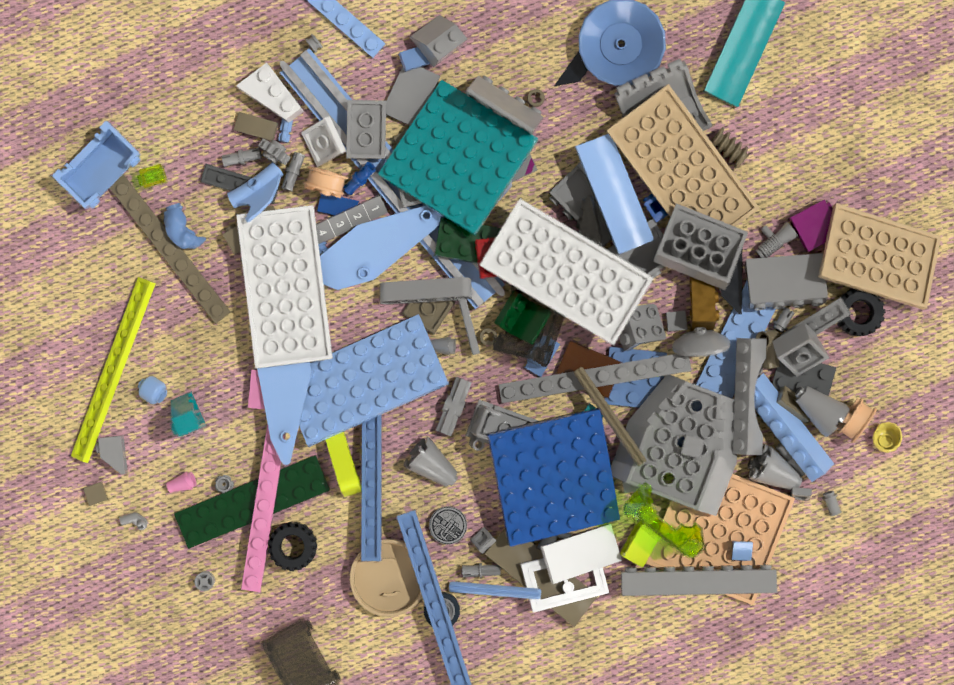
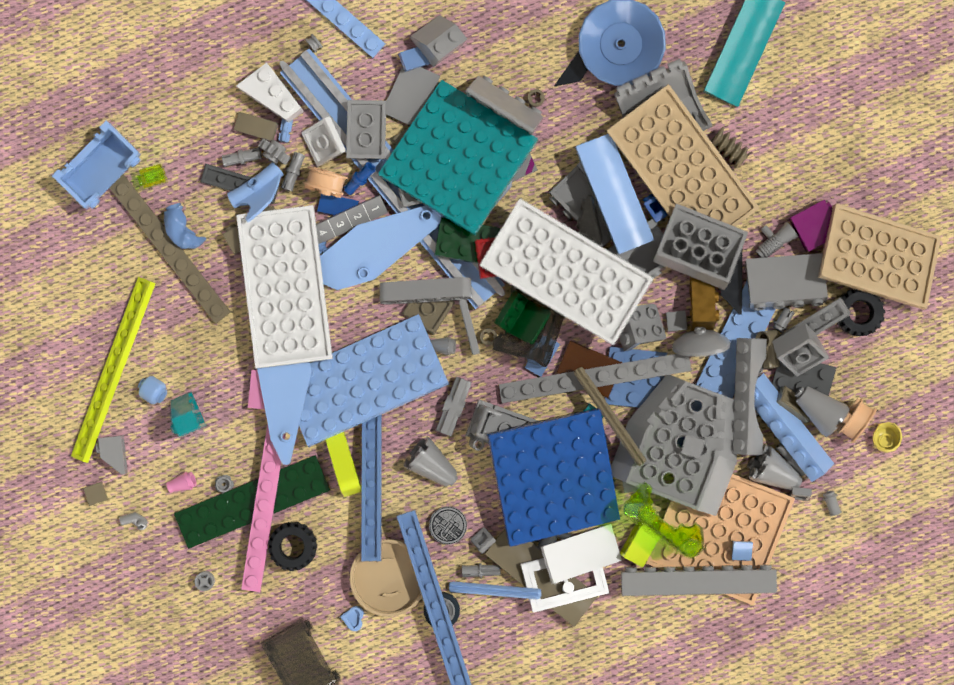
none -> light blue tile [340,606,364,631]

